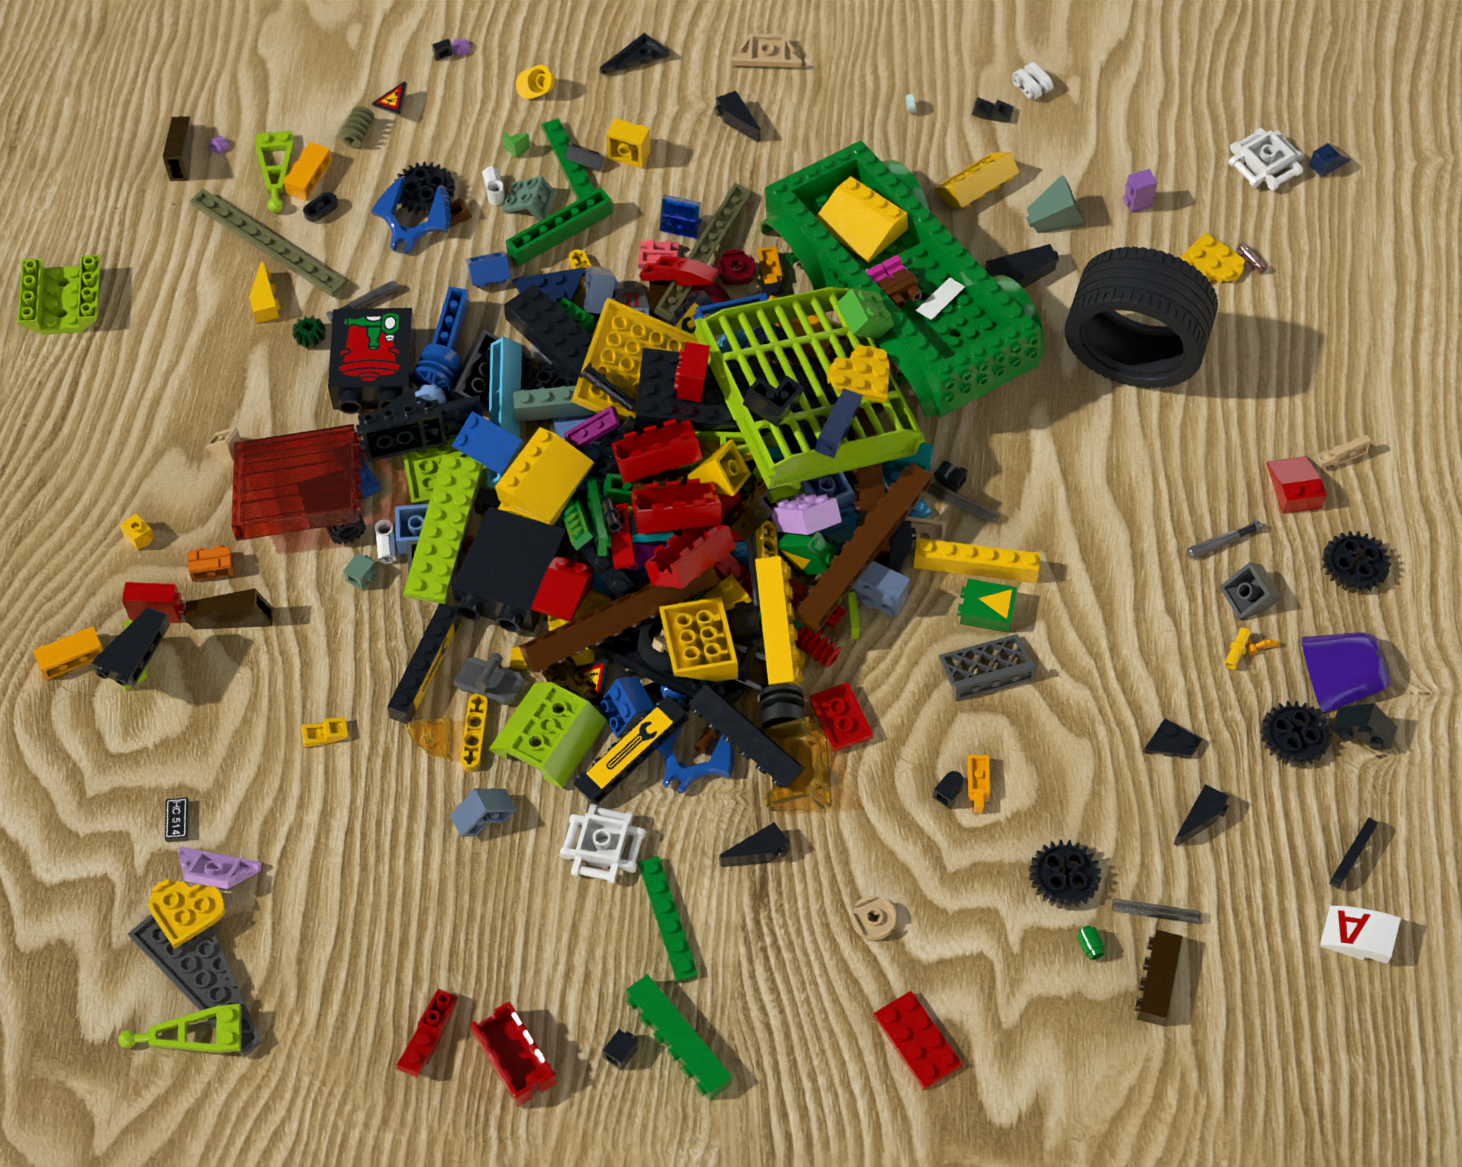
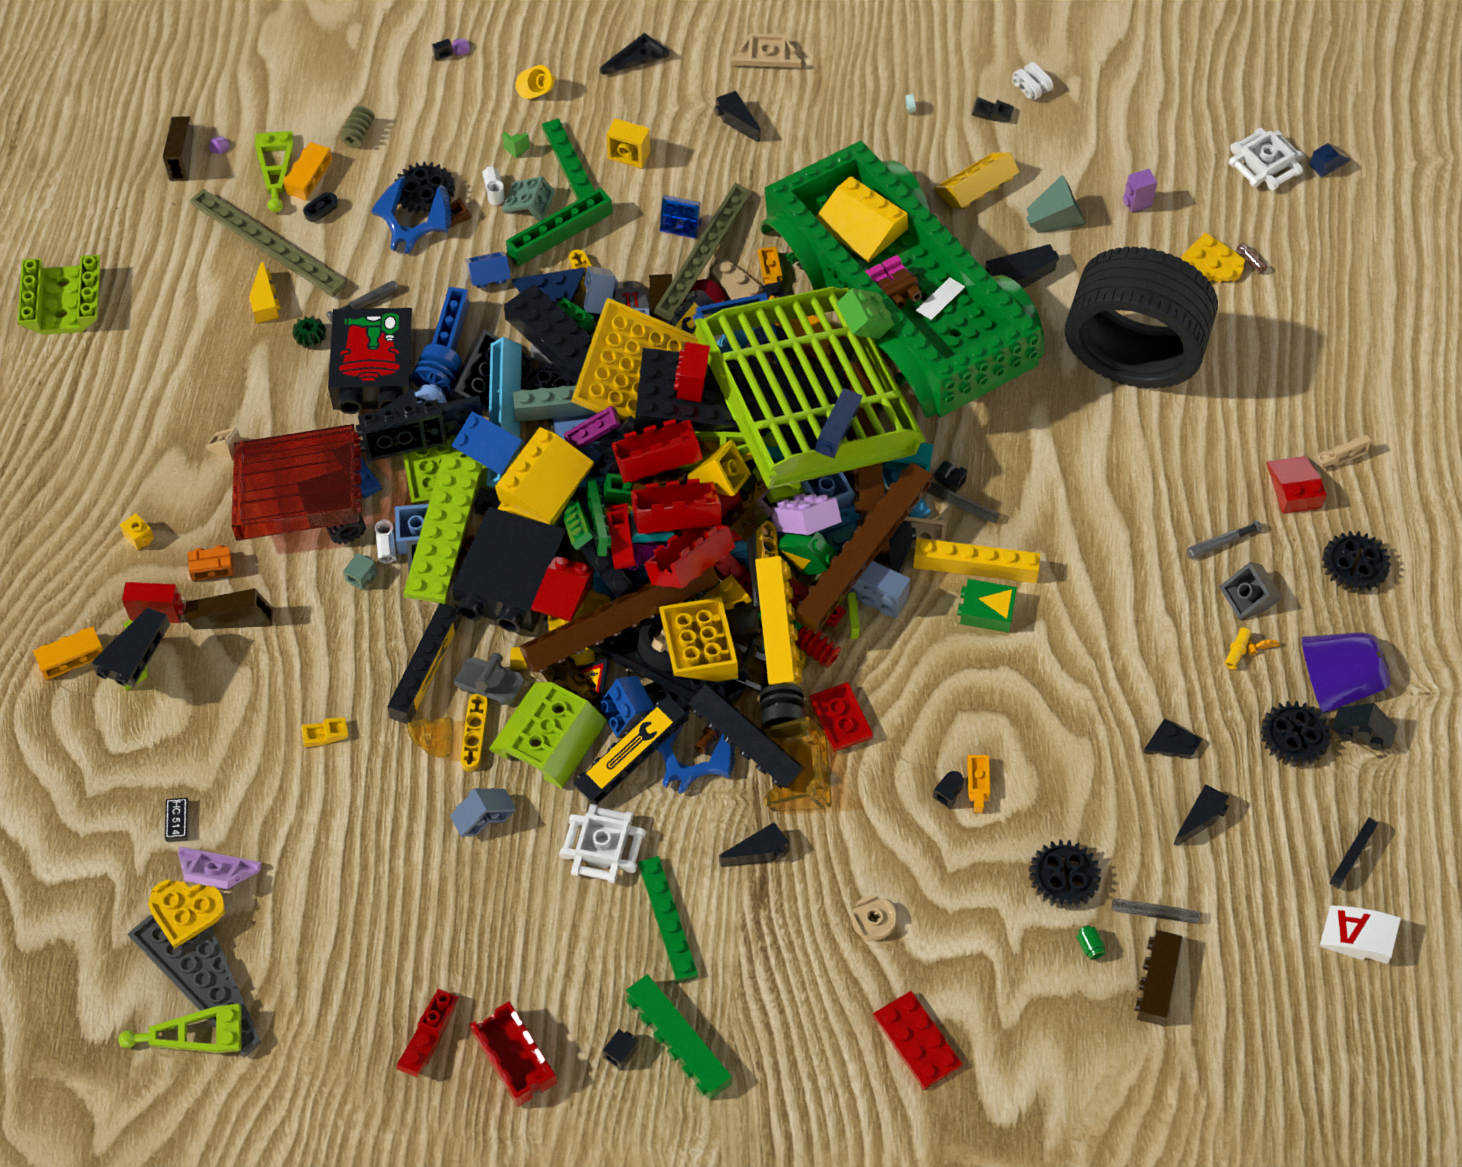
piece [372,81,407,114] -> none
black slope [564,142,604,170] -> none
black pin [579,362,637,412] -> none
black pin [602,499,622,533] -> none
coral plate [638,239,679,269] -> none
red slope [639,256,719,286] -> none
blue piece [660,685,686,705] -> none
dark red plate [717,250,756,285] -> none
black brick [743,376,804,427] -> none
yellow plate [827,345,890,403] -> none
dark grey fence [939,634,1036,701] -> none

